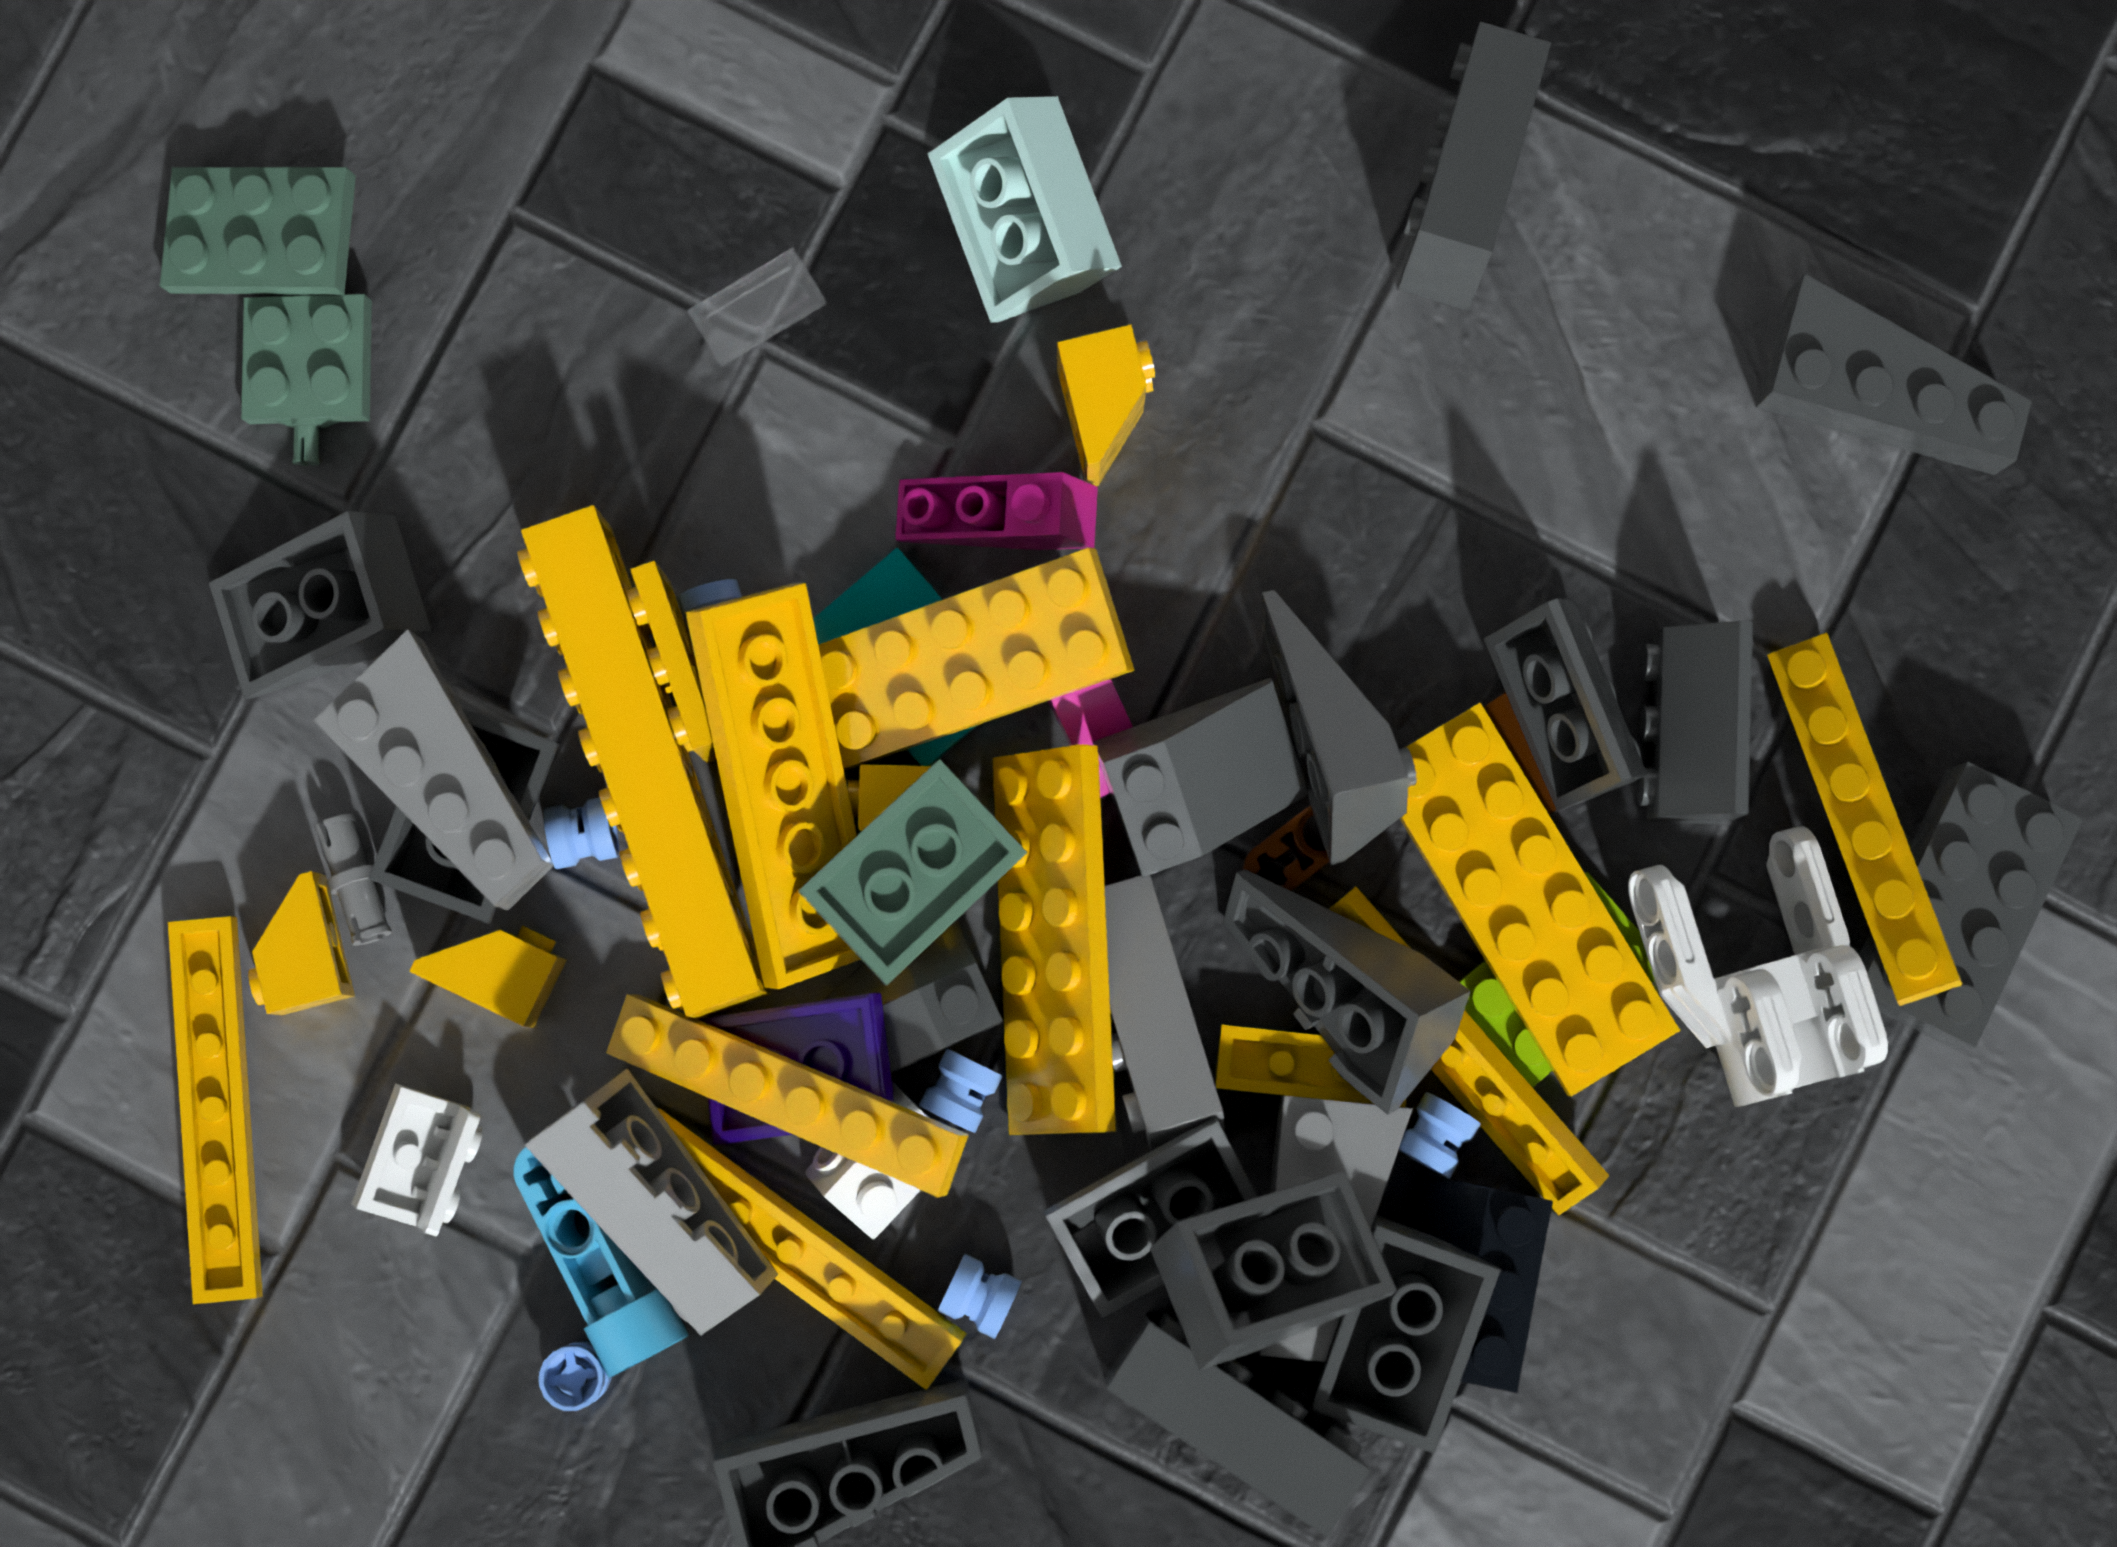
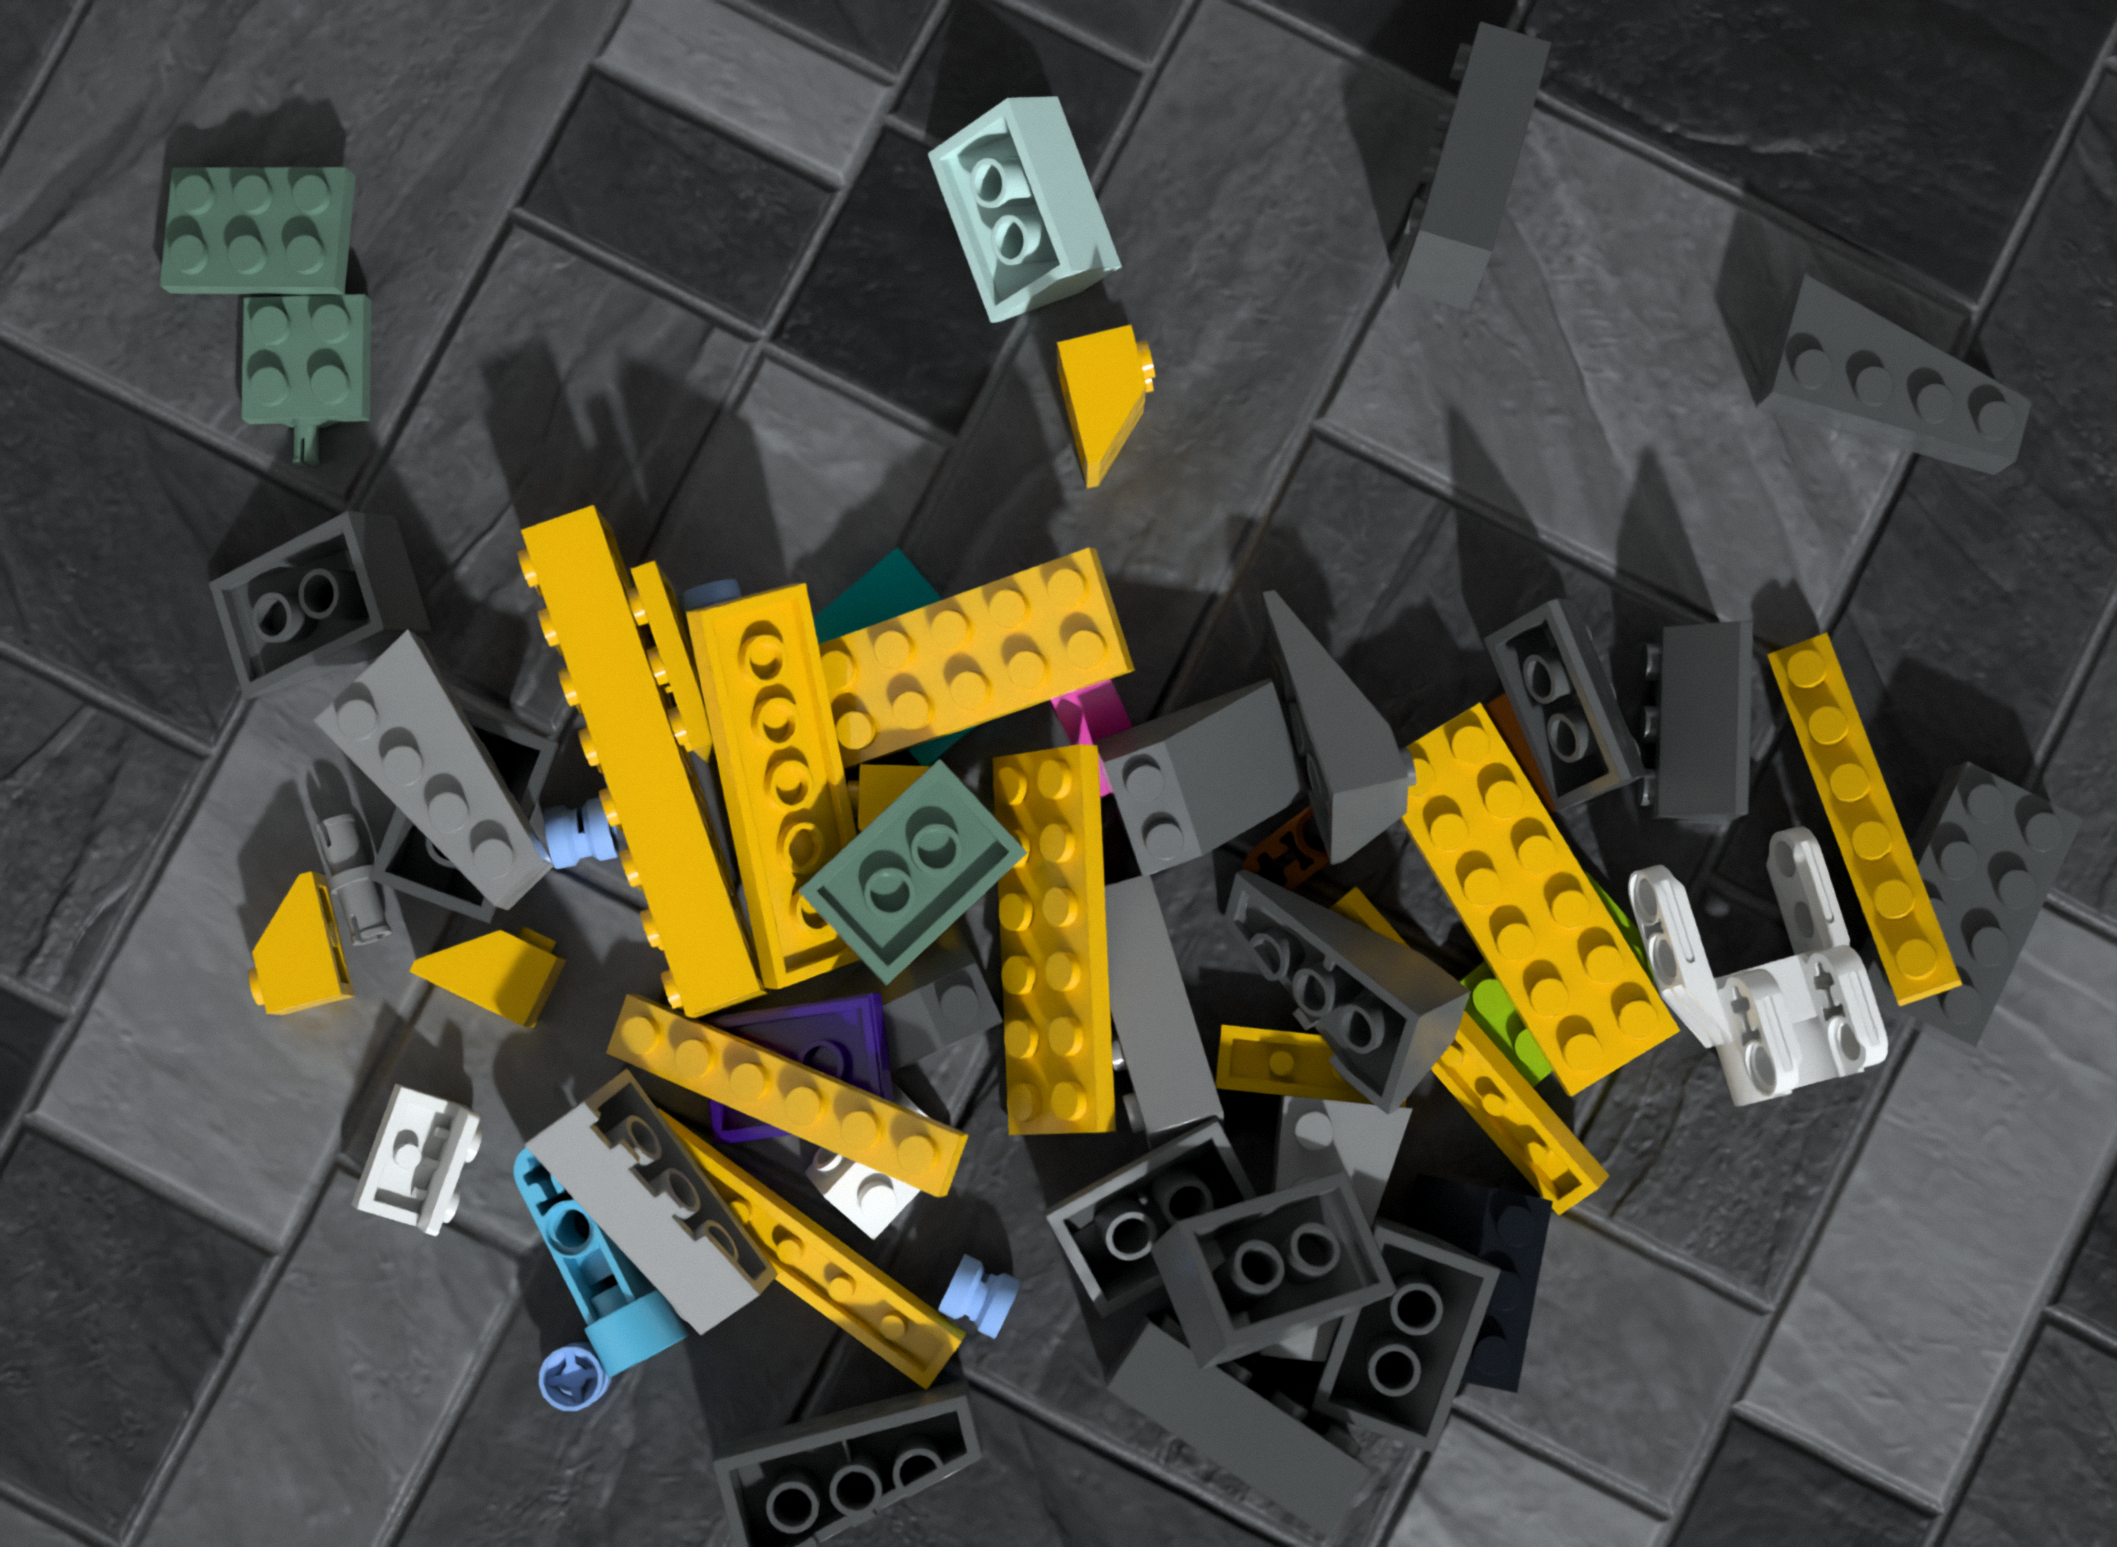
yellow plate [168,916,263,1304] -> none
clear tile [687,247,826,367] -> none
dark pink slope [895,472,1098,550] -> none
light blue wheel [919,1049,1003,1133] -> none
light blue wheel [1398,1092,1481,1179] -> none

